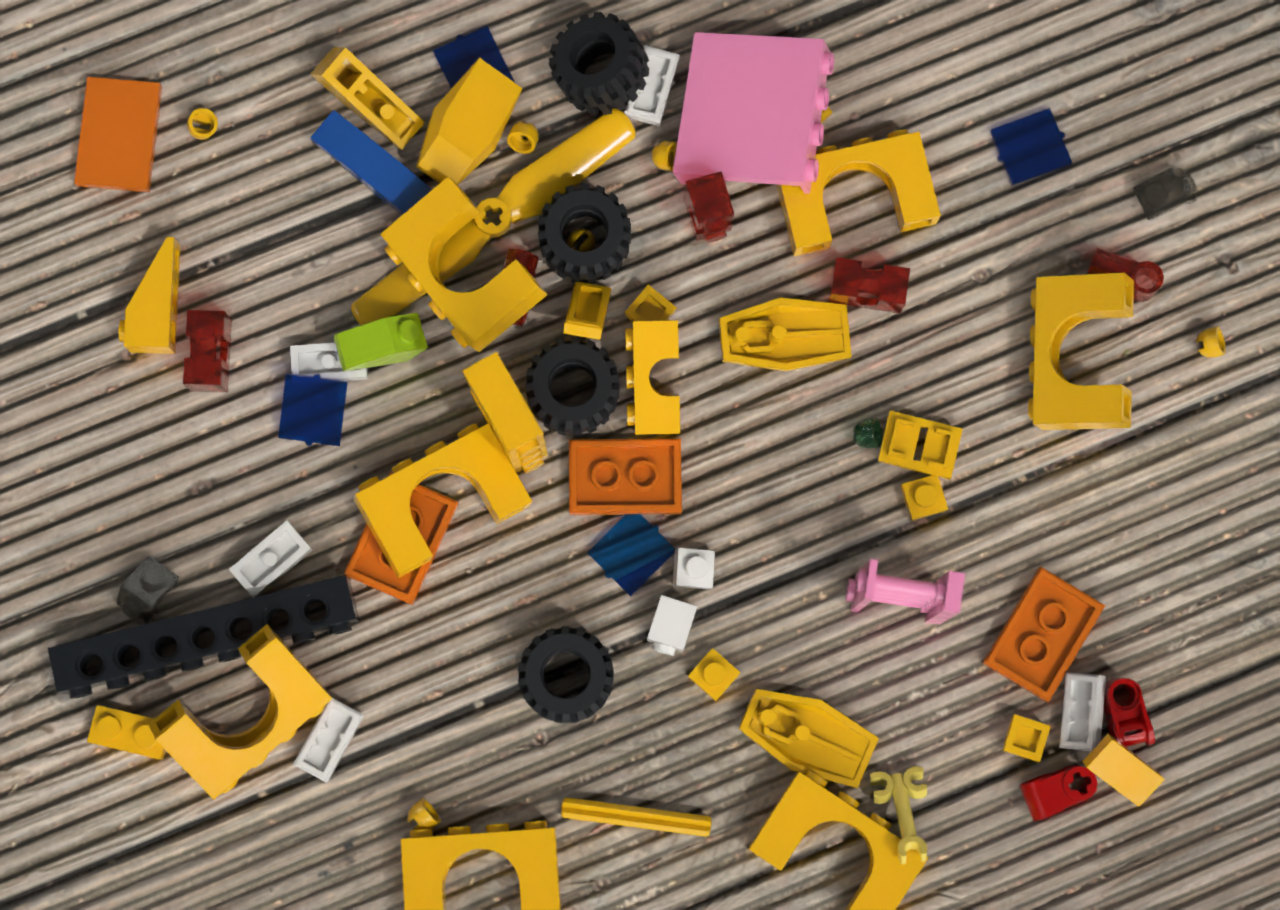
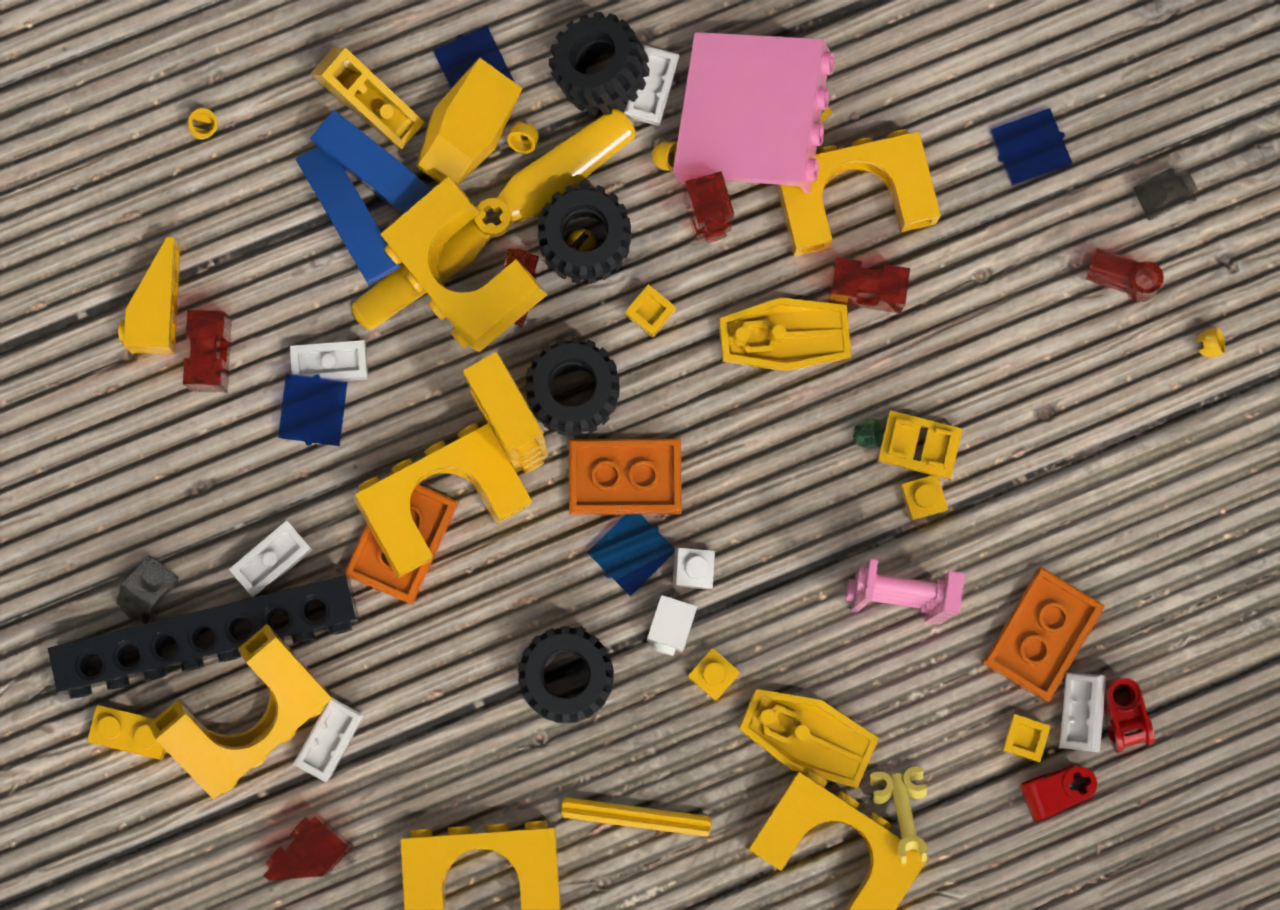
orange tile [74,77,162,193] -> none
lime slope [333,313,428,372] -> none
yellow hinge [407,798,441,830] -> none
yellow tile [563,282,611,340] -> none
yellow arch [625,319,680,435] -> none
yellow arch [1028,273,1134,430] -> none
yellow tile [1082,734,1165,807] -> none
none -> clear red slope [263,816,353,881]
none -> blue slope [296,146,401,285]

